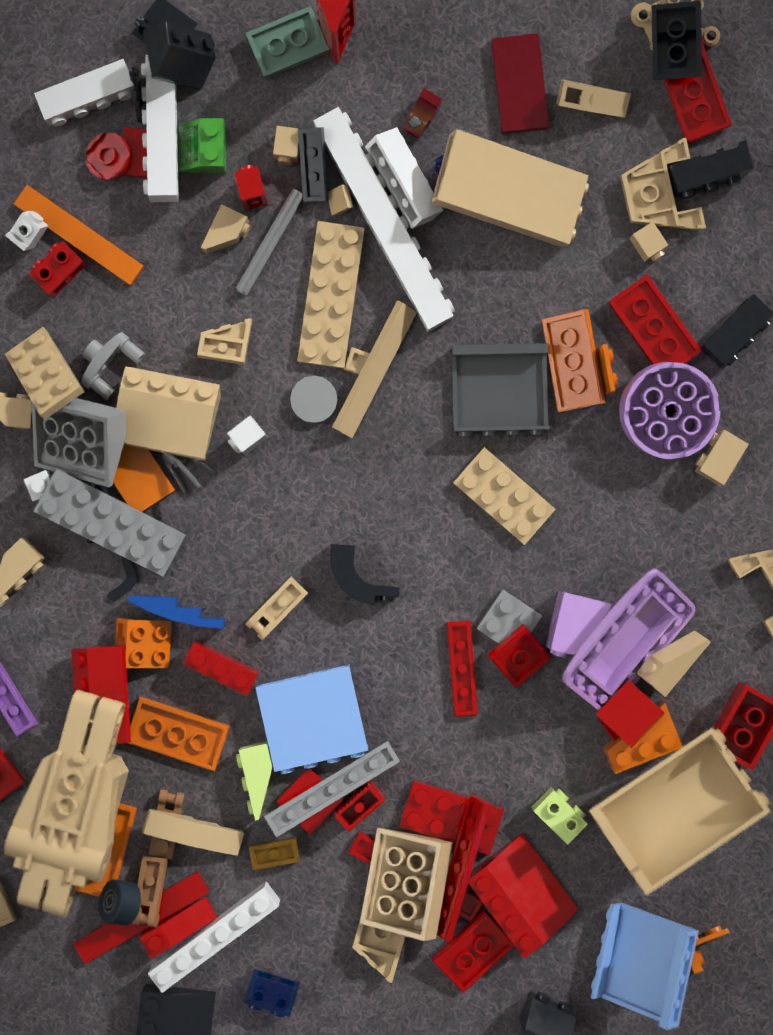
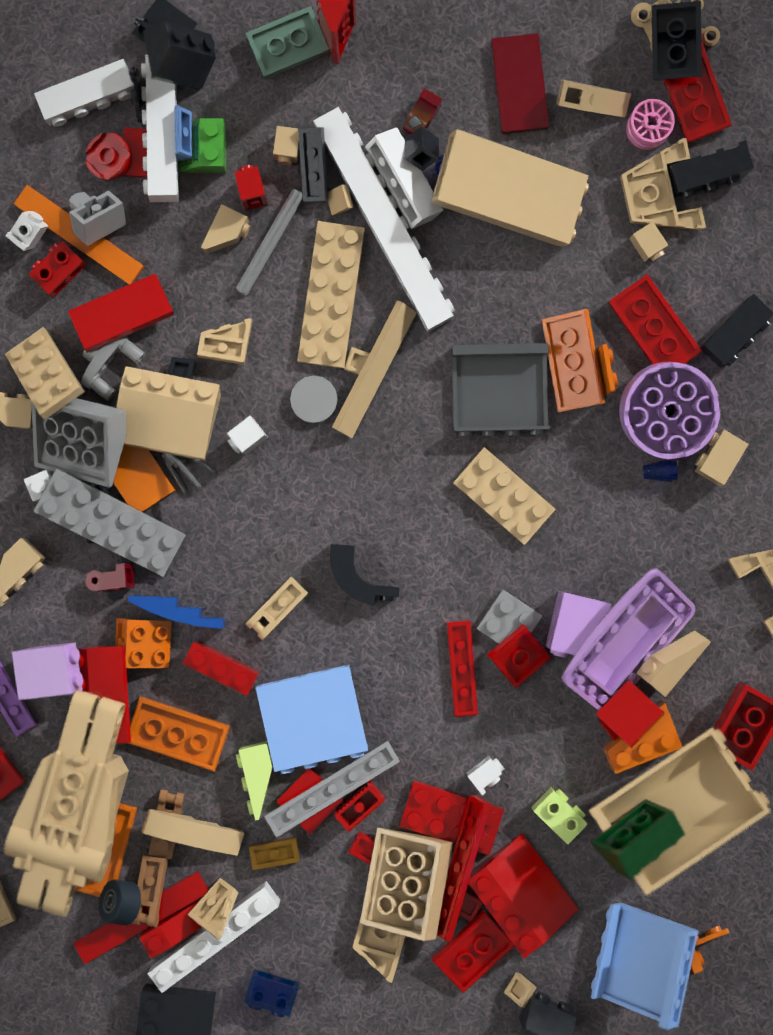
none -> lavender slope [12,642,83,700]
none -> red tile [68,274,174,353]
none -> light grey brick [69,191,126,246]
none -> leg [85,563,135,592]
none -> black plate [168,357,196,379]
none -> medium blue slope [174,105,192,161]
none -> tan wing [188,878,238,940]
none -> black brick [405,126,439,171]
none -> white brick [467,755,505,795]
none -> tan tile [504,972,537,1008]
none -> dark green slope [591,799,686,879]
none -> bright pink wheel [626,99,675,150]
none -> clear blue cone [643,459,678,482]

